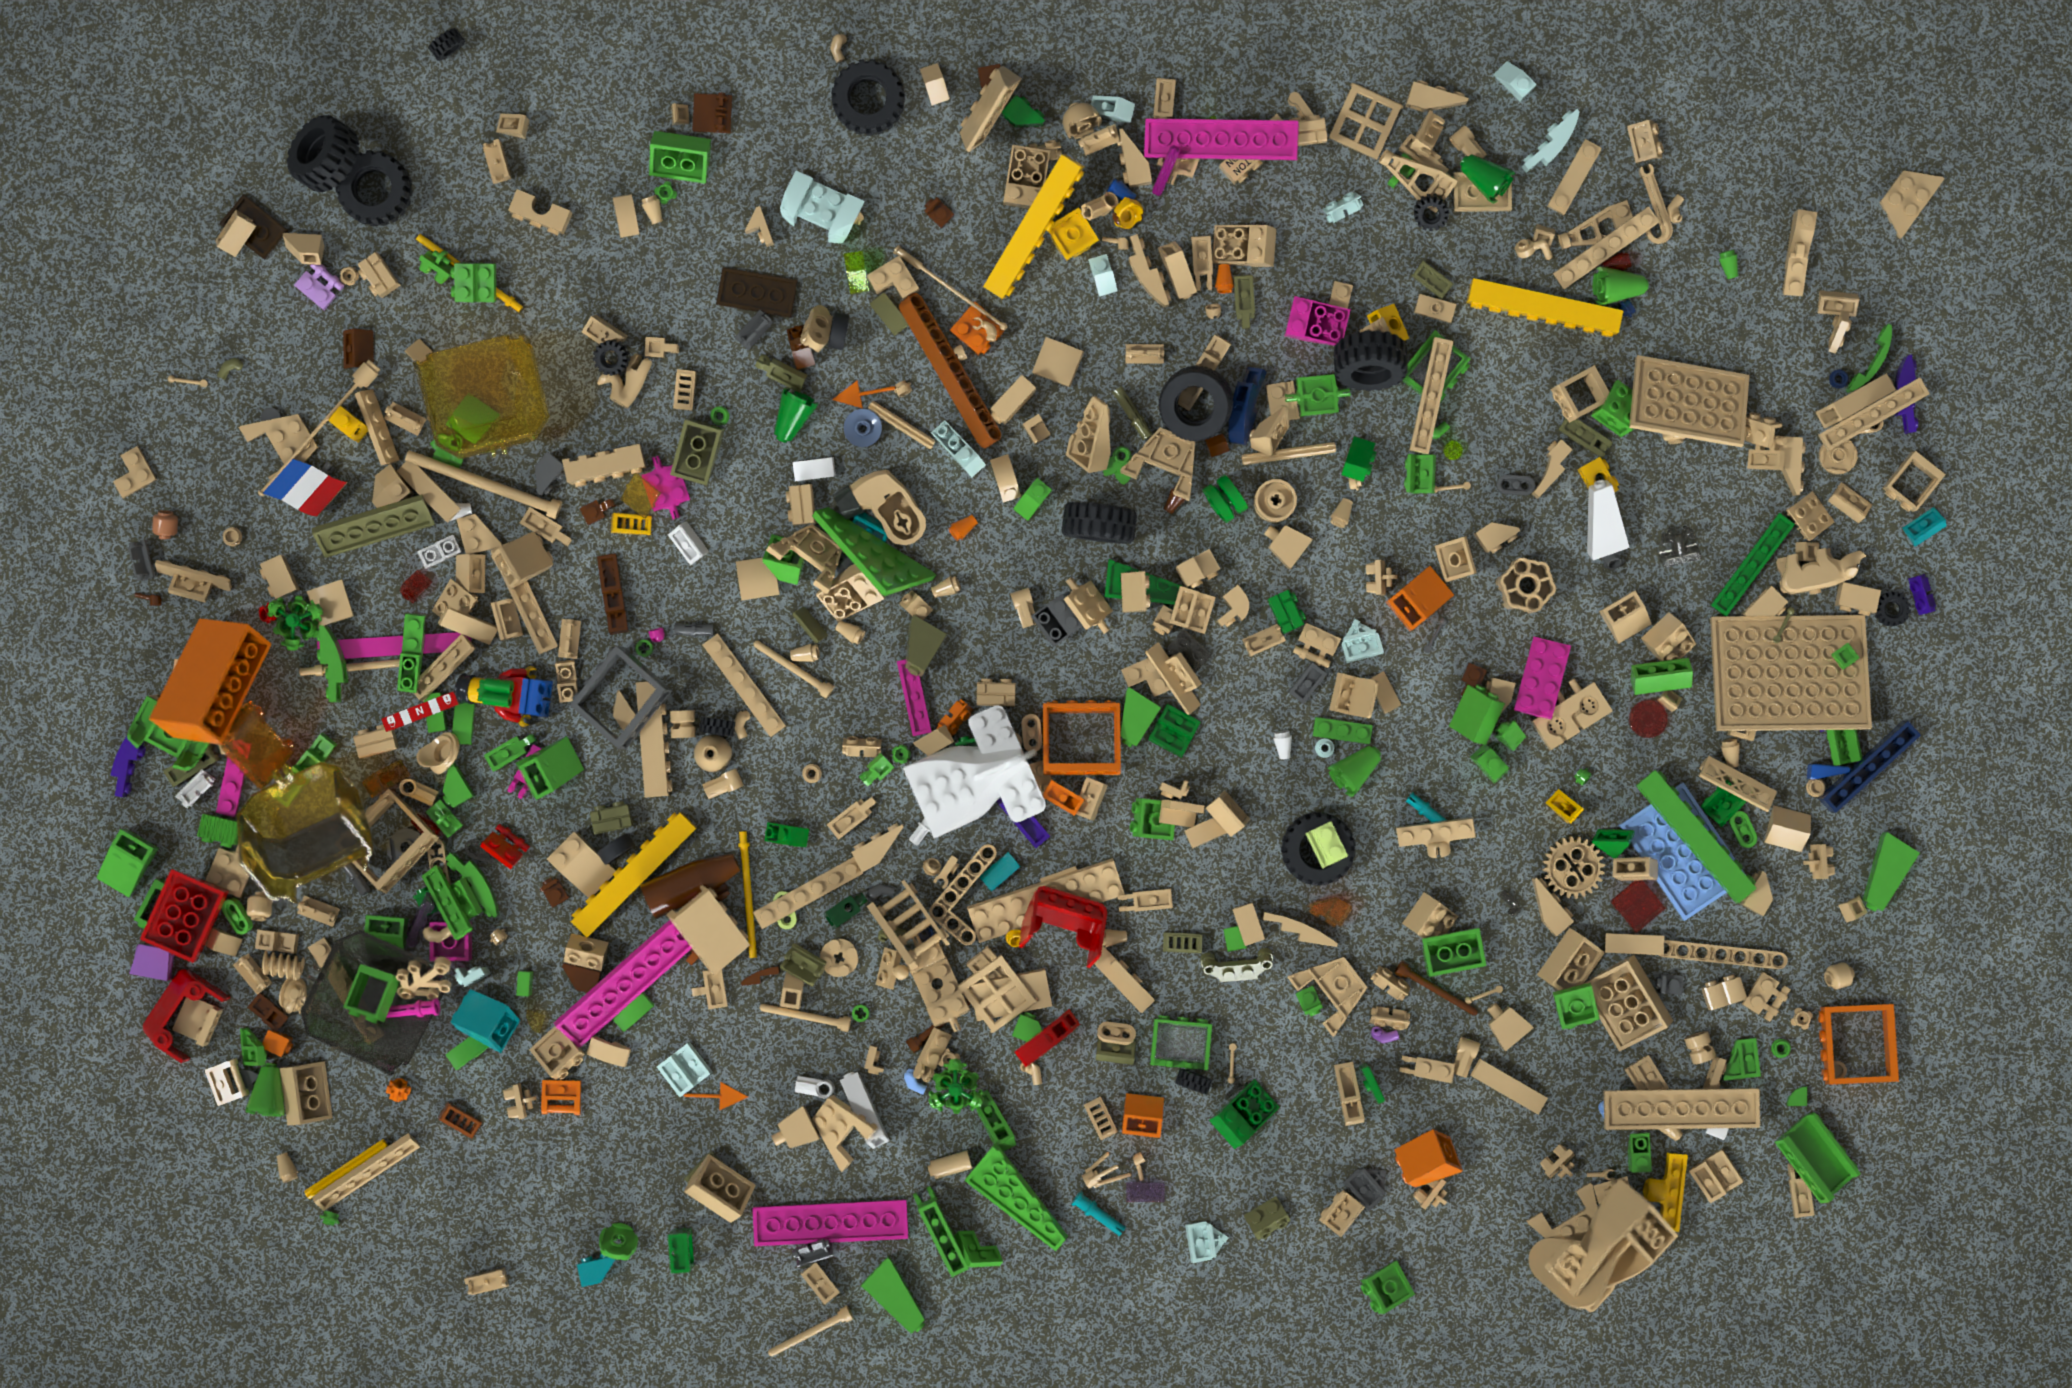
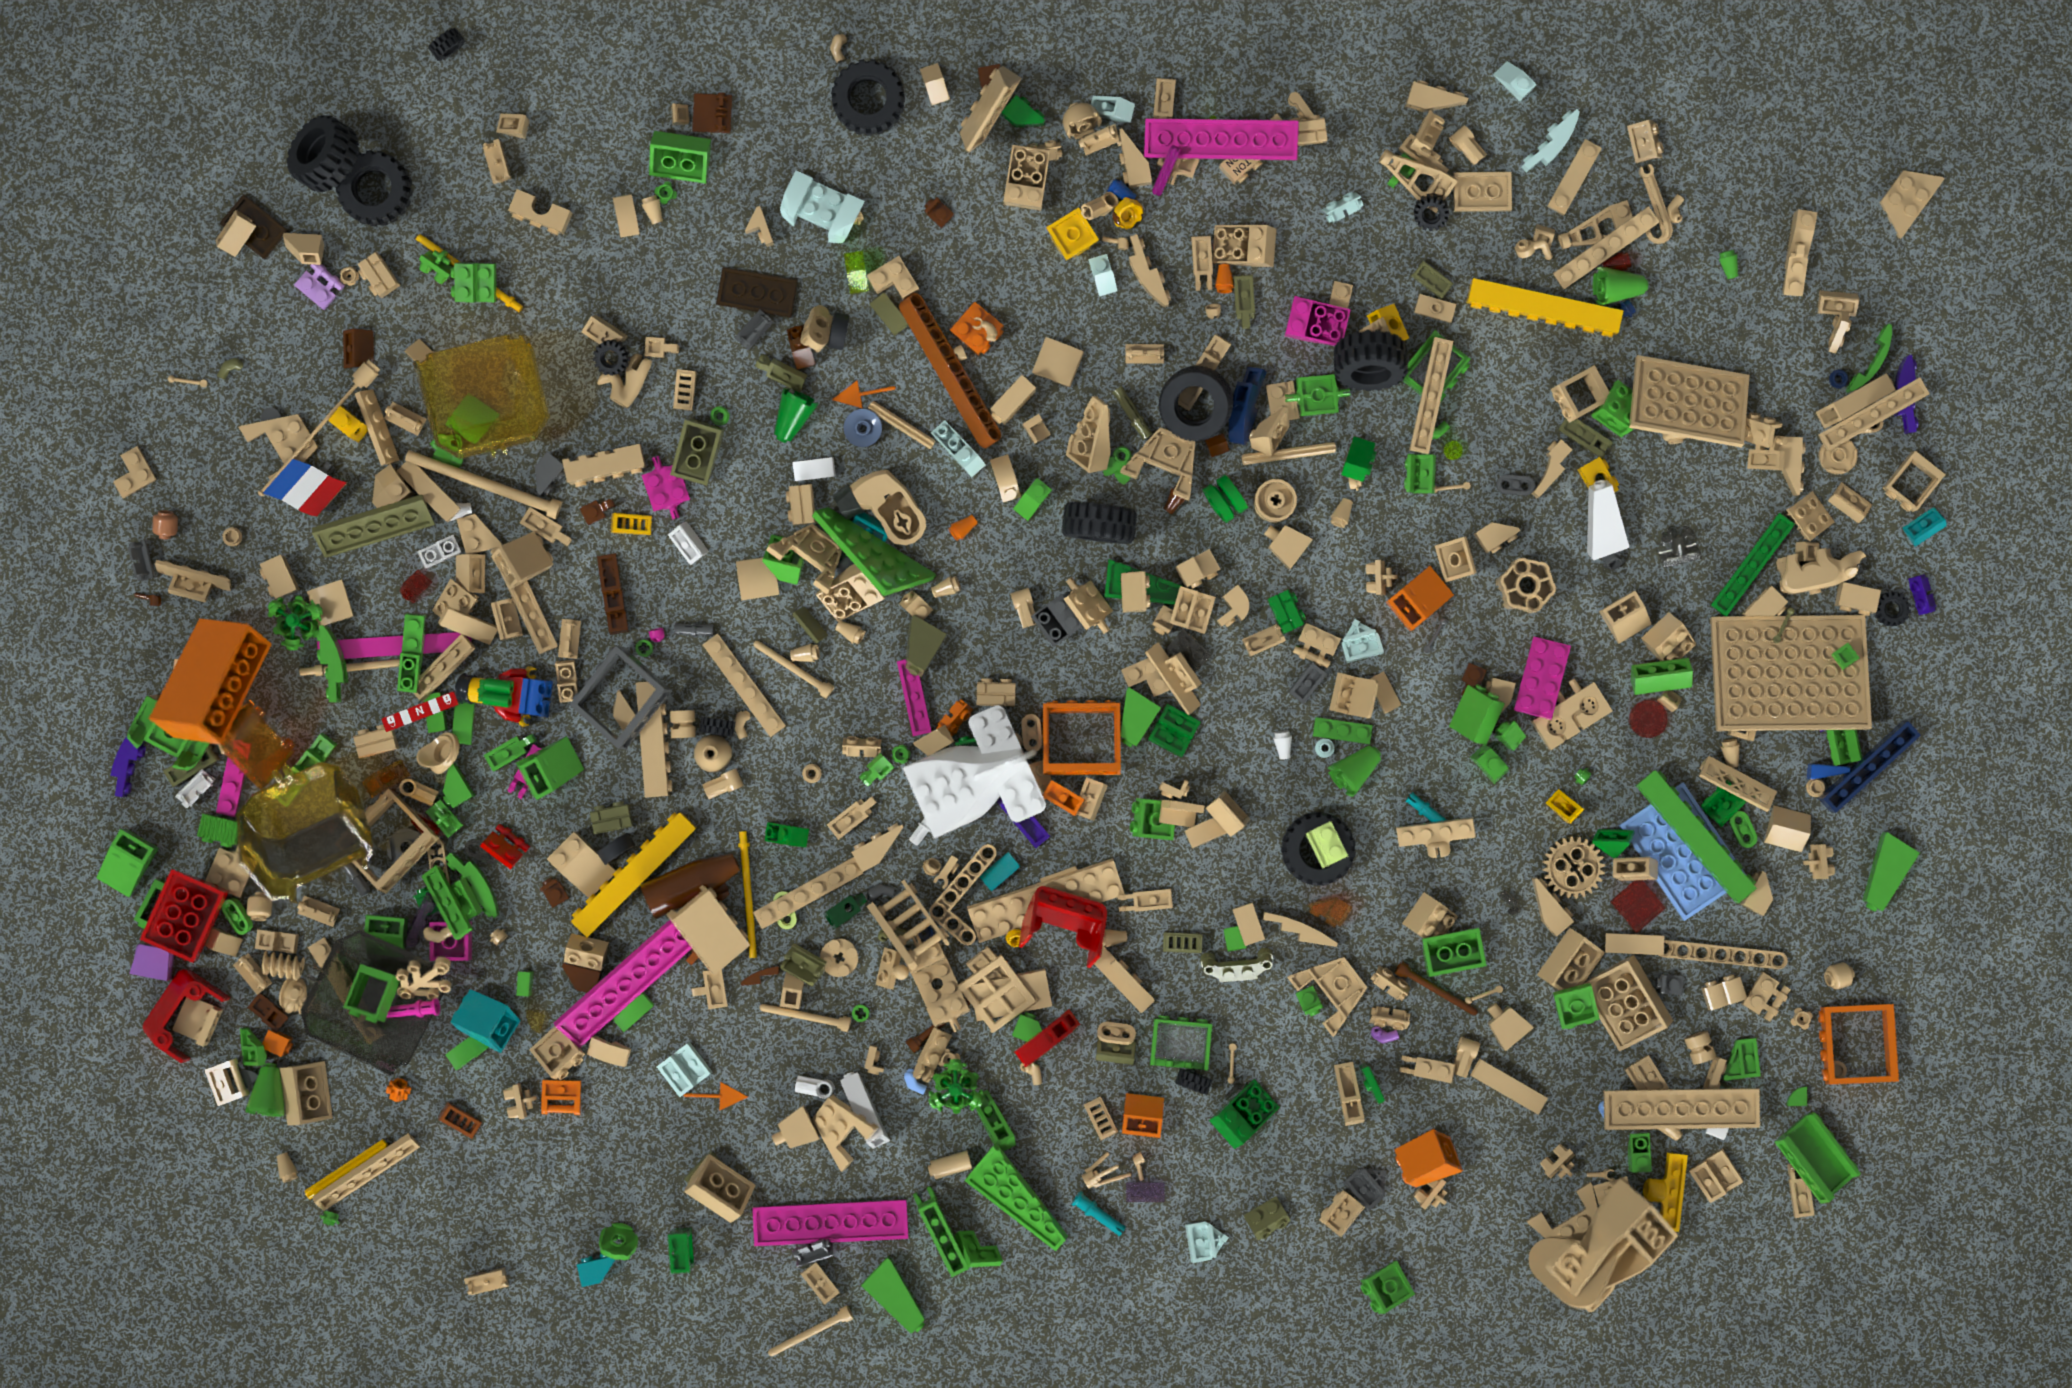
red plate [259,602,276,624] -> none
light aqua bracket [455,966,491,986] -> none
clear yellow piece [620,473,661,519] -> none
tan piece [893,245,1007,330] -> none
tan plate [894,380,912,397] -> none
yellow brick [983,154,1084,299] -> none
tan slope [1158,241,1197,299] -> none
tan window [1329,83,1403,160] -> none
green cone [1460,154,1515,204] -> none
bright green plate [1771,1039,1791,1058] -> none
tan slope [1838,895,1868,922] -> none

